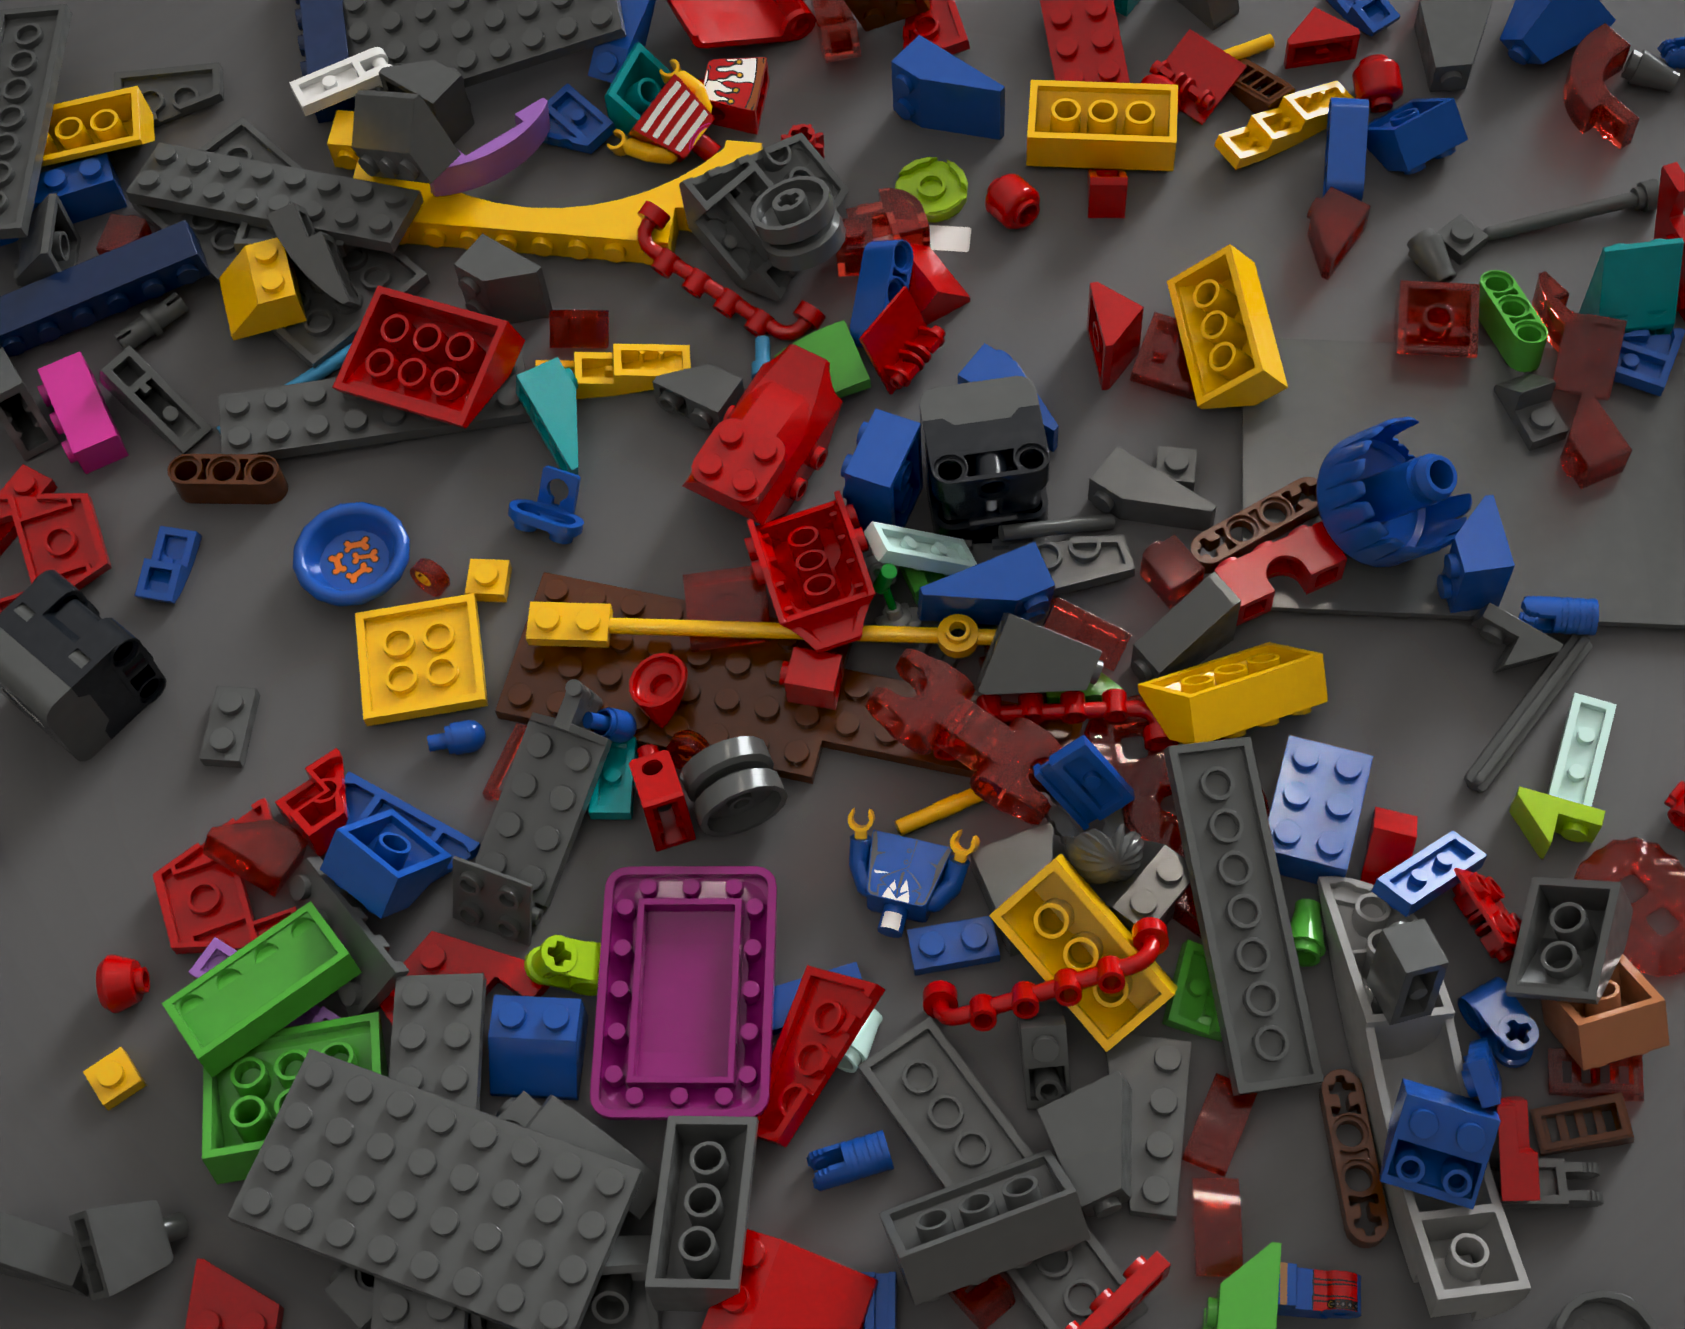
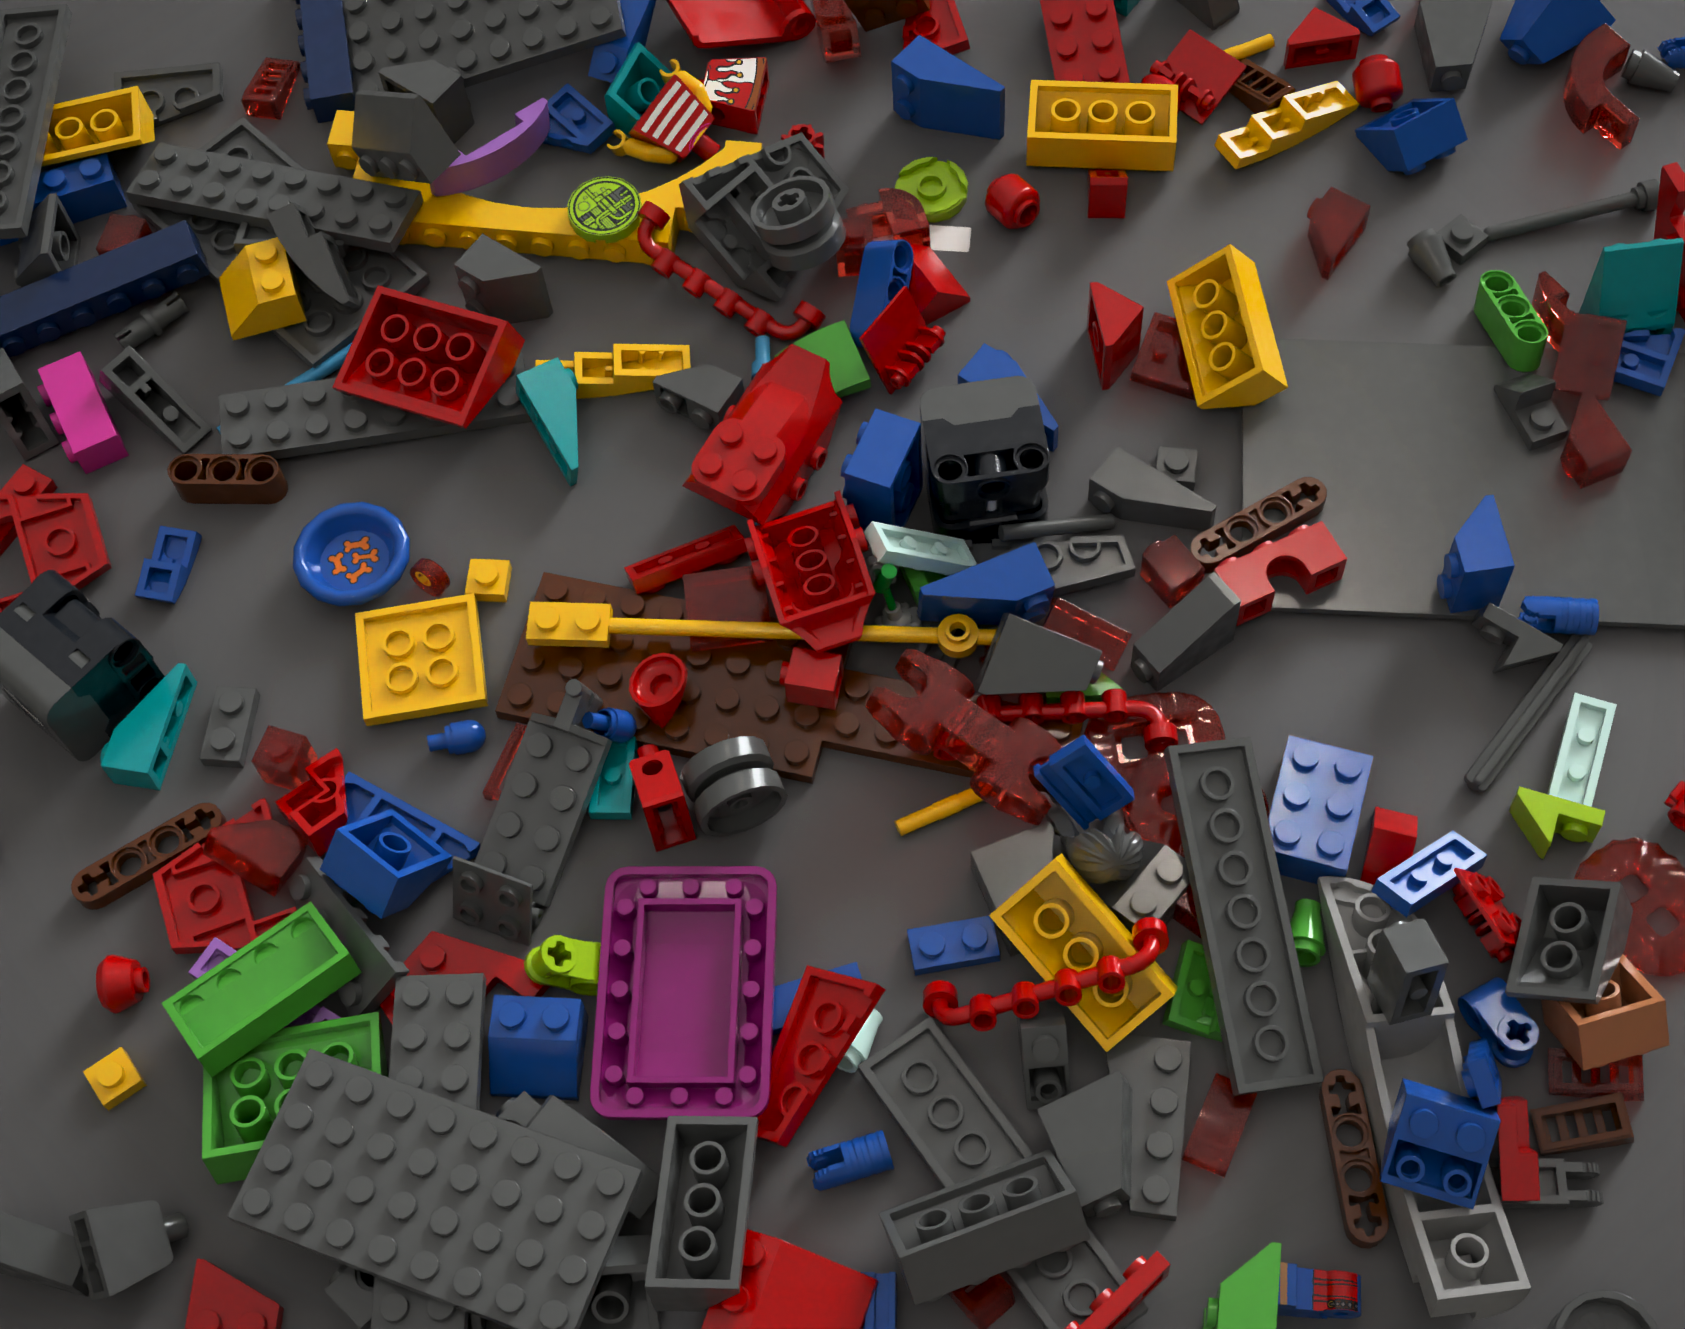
white plate [289,47,392,116] -> none
blue bracket [508,465,584,544] -> none
clear red panel [549,309,609,348] -> none
clear red tile [666,730,709,771] -> none
blue torso [848,807,980,938] -> none
yellow slope [1138,642,1328,744] -> none
clear red slope [1192,1178,1243,1277] -> none
blue piece [1316,417,1473,567] -> none
blue beam [1323,97,1369,203] -> none
clear red slope [1394,280,1480,358] -> none
none -> reddish brown beam [71,803,227,910]
none -> teal slope [100,663,198,791]
none -> clear red slope [241,57,301,120]
none -> clear red brick [251,725,318,790]
none -> lime tile [567,176,642,243]
none -> red plate [624,525,747,595]

